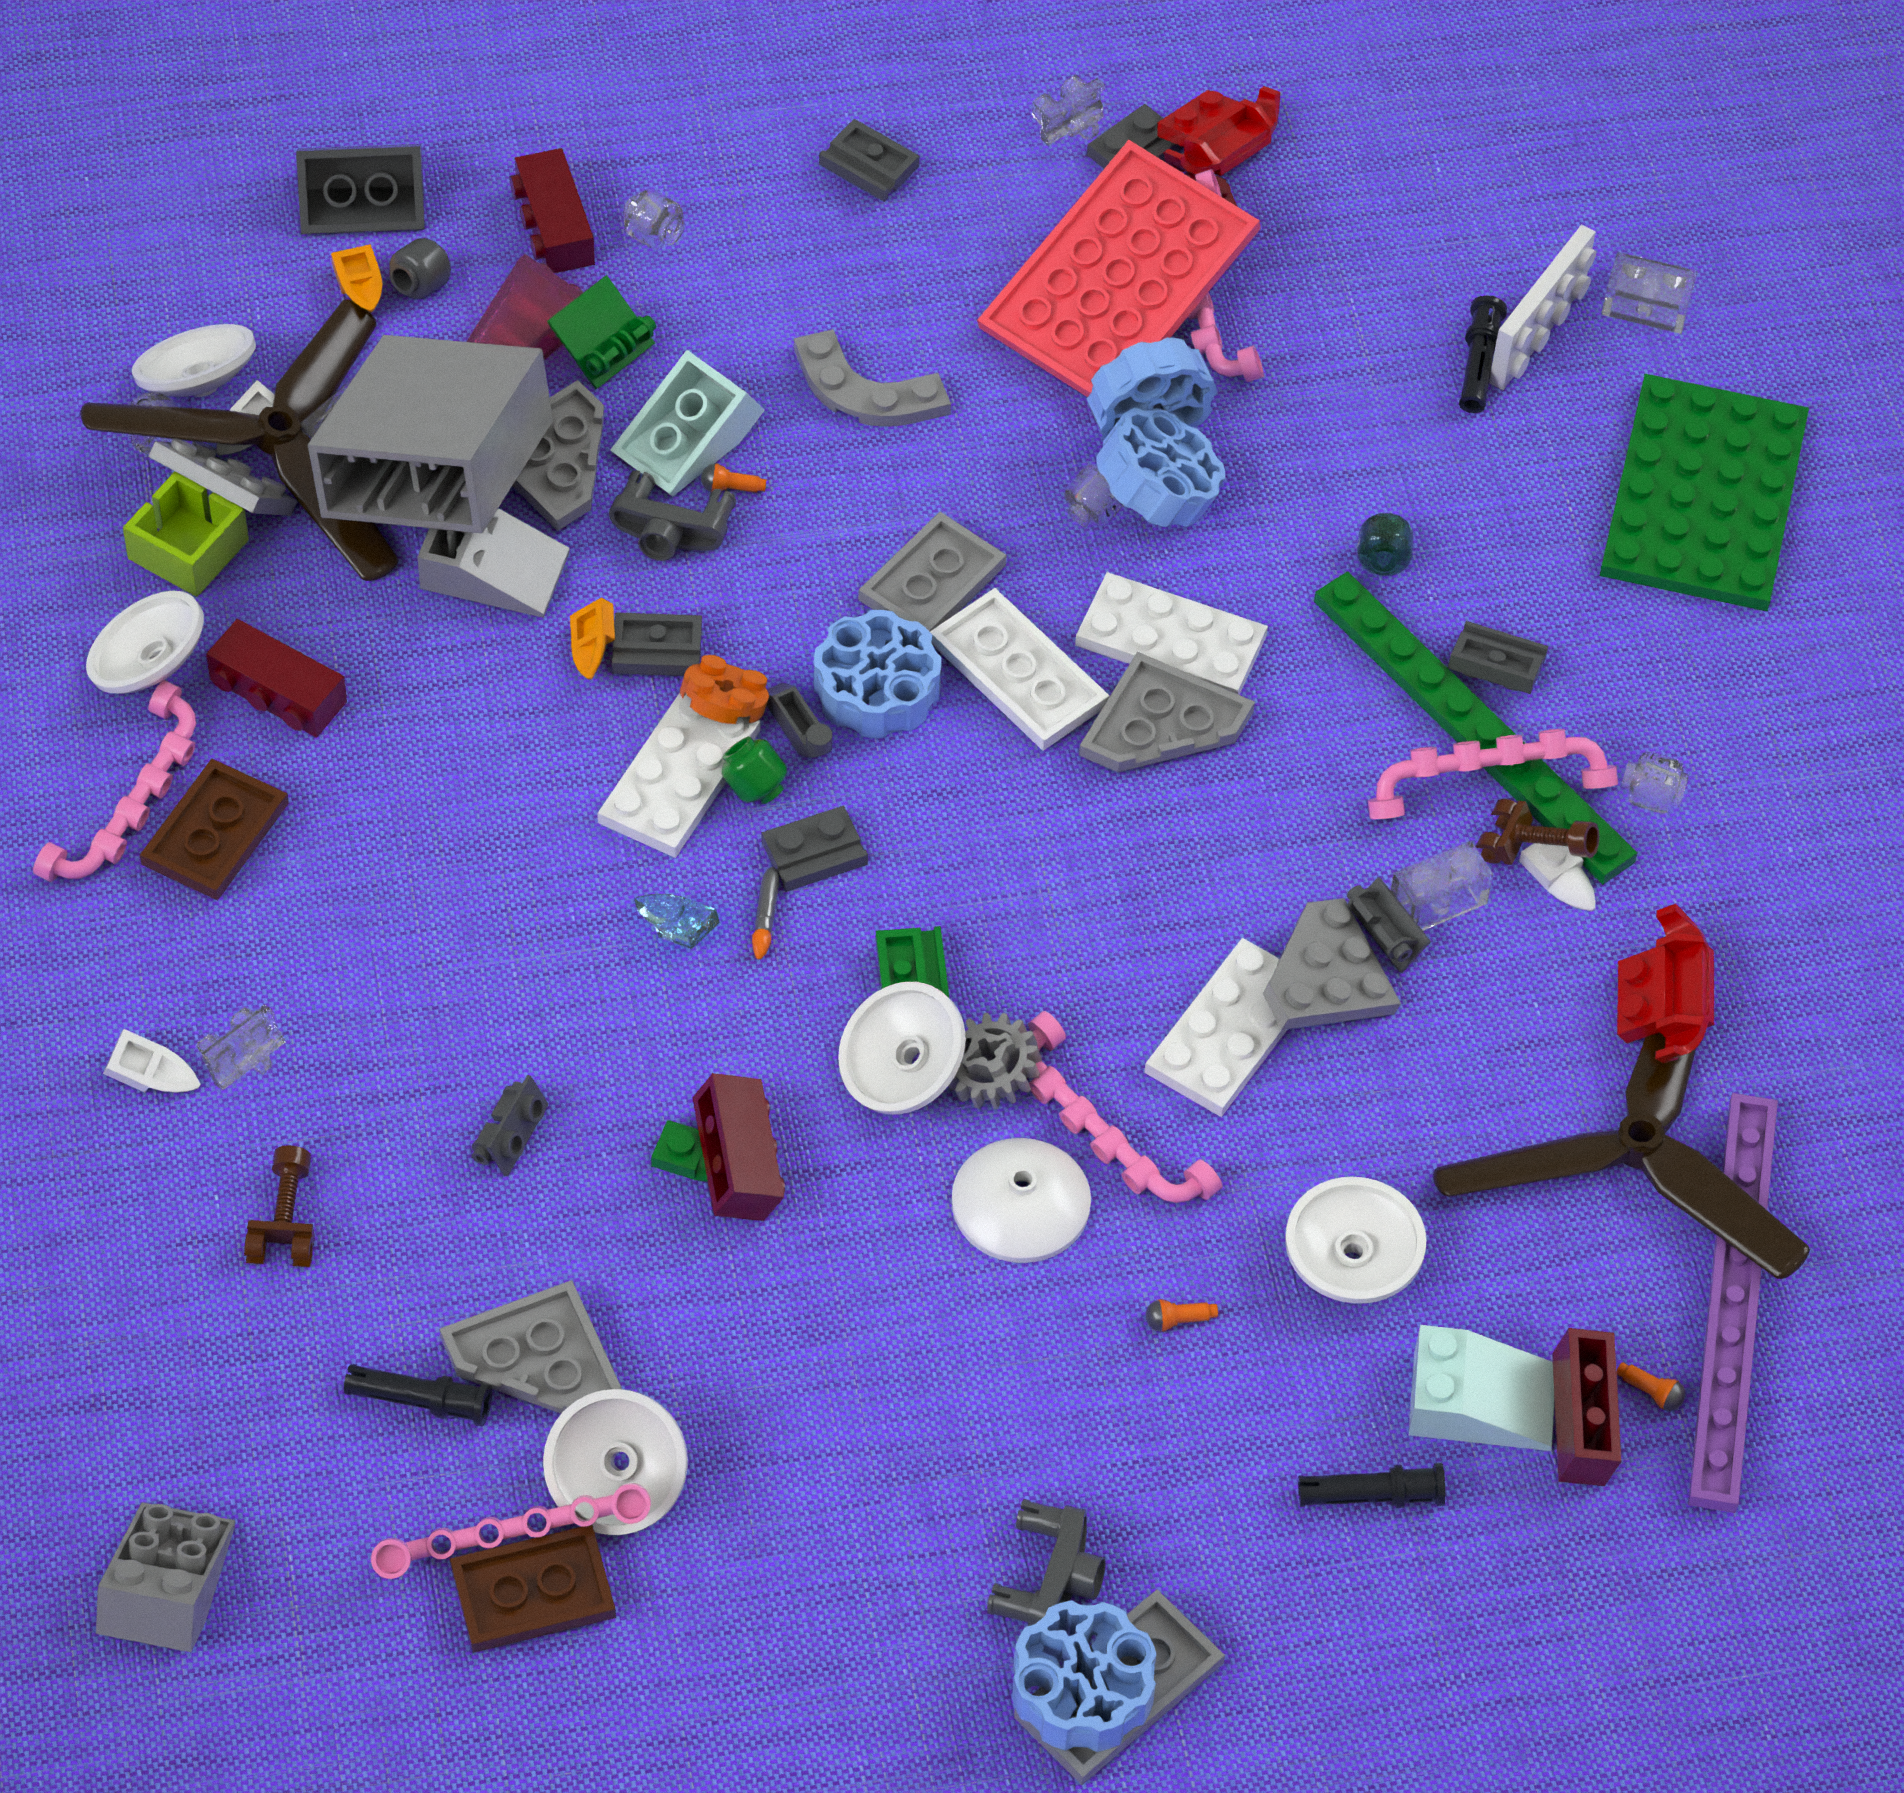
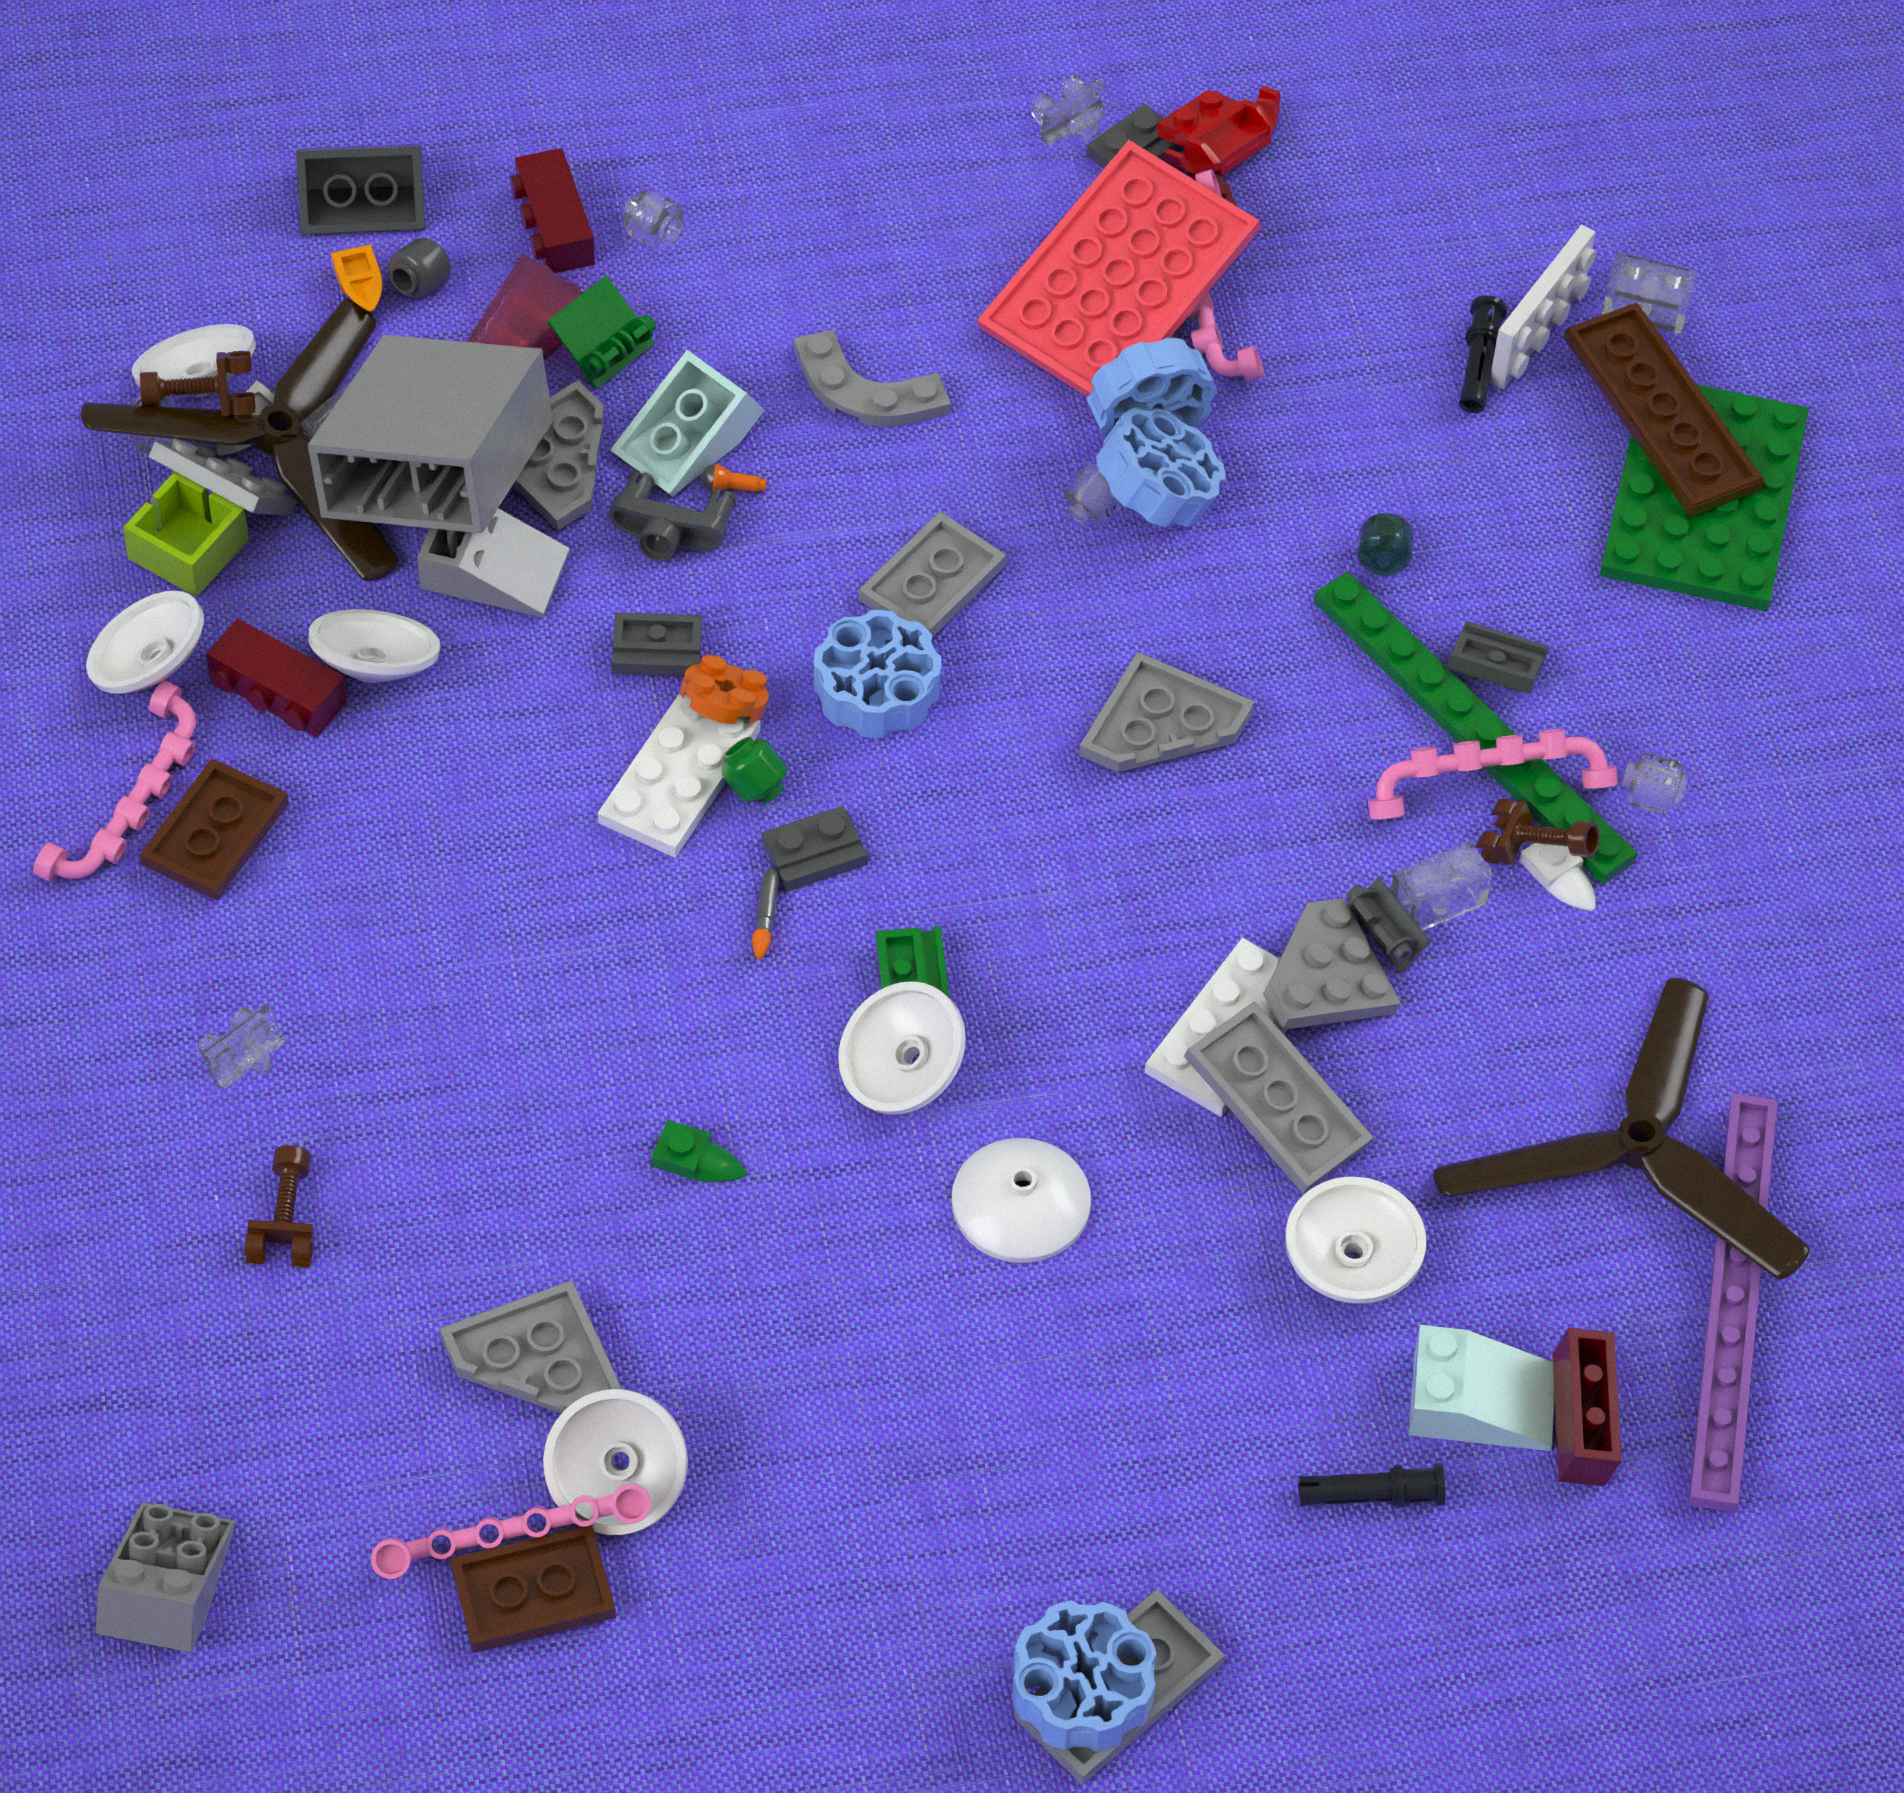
white plate [103,1029,200,1093] -> none
black pin [344,1364,492,1427] -> none
dark grey hinge [472,1075,549,1176] -> none
light orange plate [570,597,615,680] -> none
clear light blue plate [634,894,720,949] -> none
dark red brick [692,1073,785,1221] -> none
dark grey piece [766,683,832,758] -> none
dark grey plate [819,119,920,202] -> none
white plate [930,588,1110,751] -> none
light grey gear [948,1013,1042,1109] -> none
dark grey connector [987,1499,1106,1626] -> none
bright pink bar [1028,1011,1223,1203] -> none
white plate [1075,572,1268,695] -> none
orange piece [1146,1299,1218,1332] -> none
red plate [1617,903,1714,1063] -> none
orange piece [1617,1362,1685,1411] -> none
none -> reddish brown bar [140,351,256,416]
none -> white dish [308,609,440,683]
none -> light grey plate [1184,1001,1374,1194]
none -> reddish brown tile [1564,302,1765,517]

